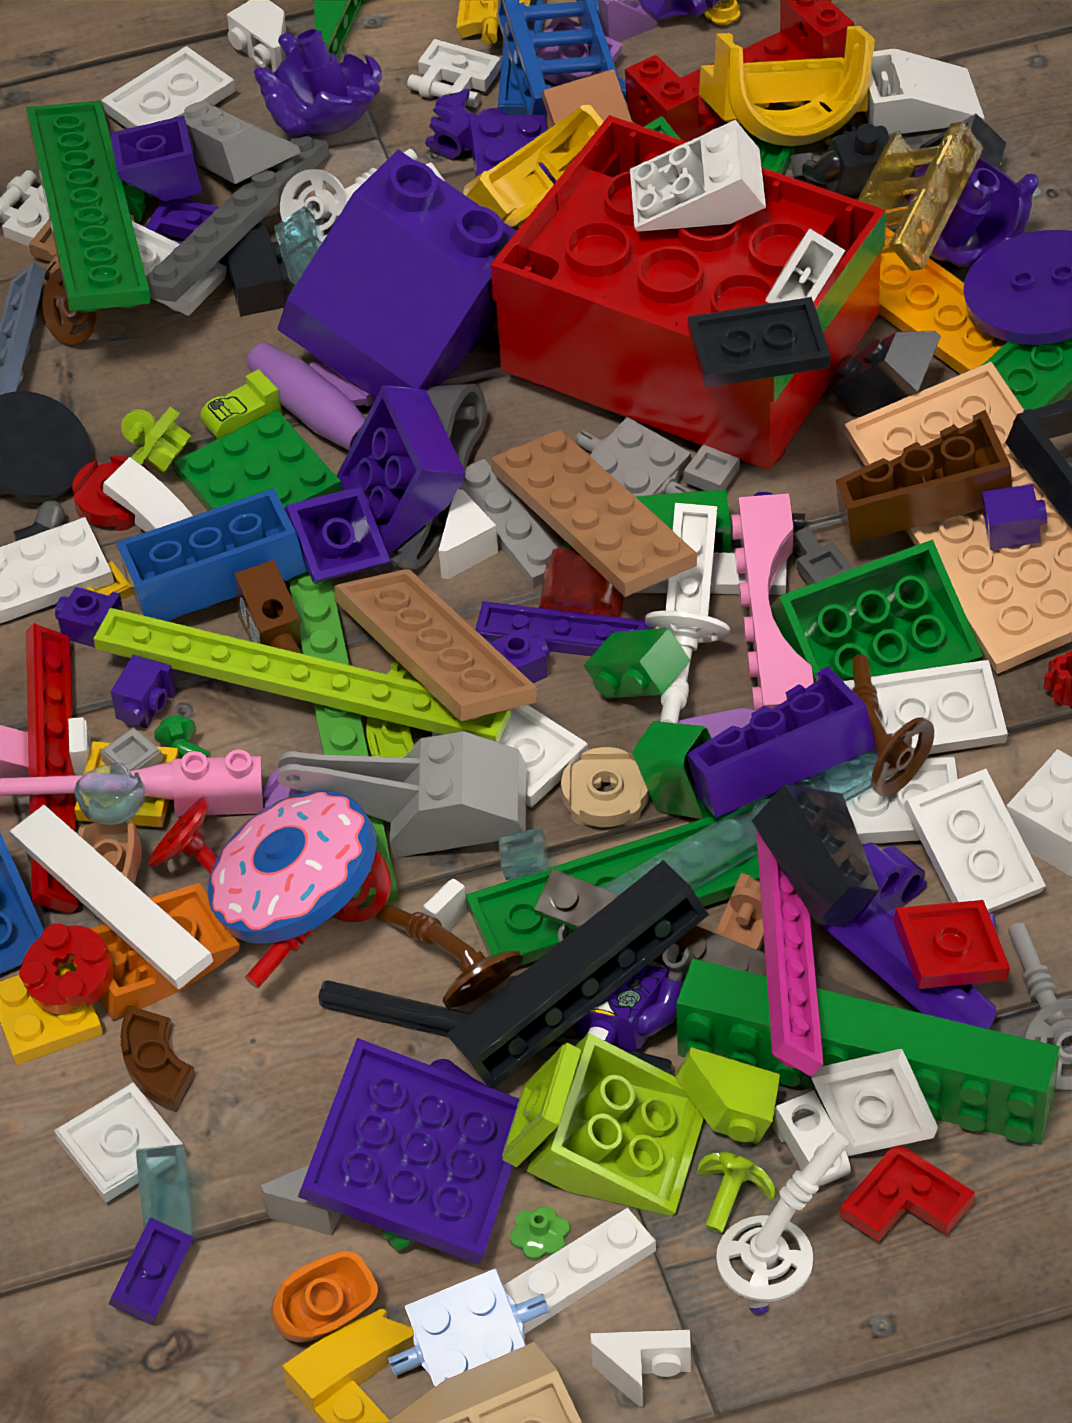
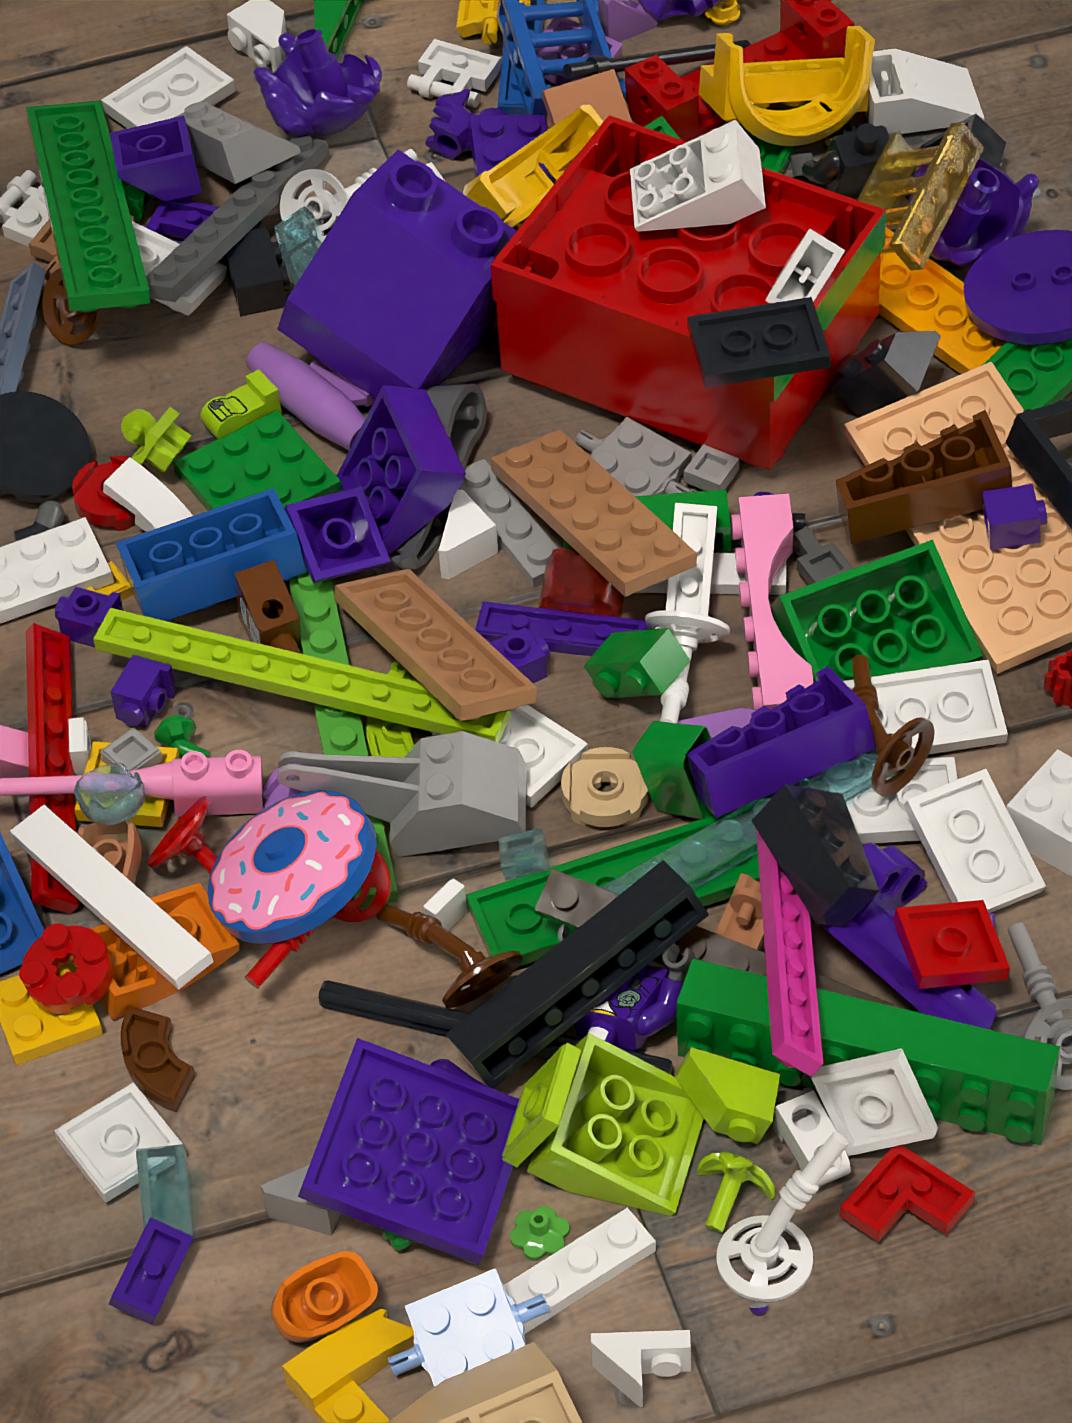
none -> black bar [563,40,750,79]

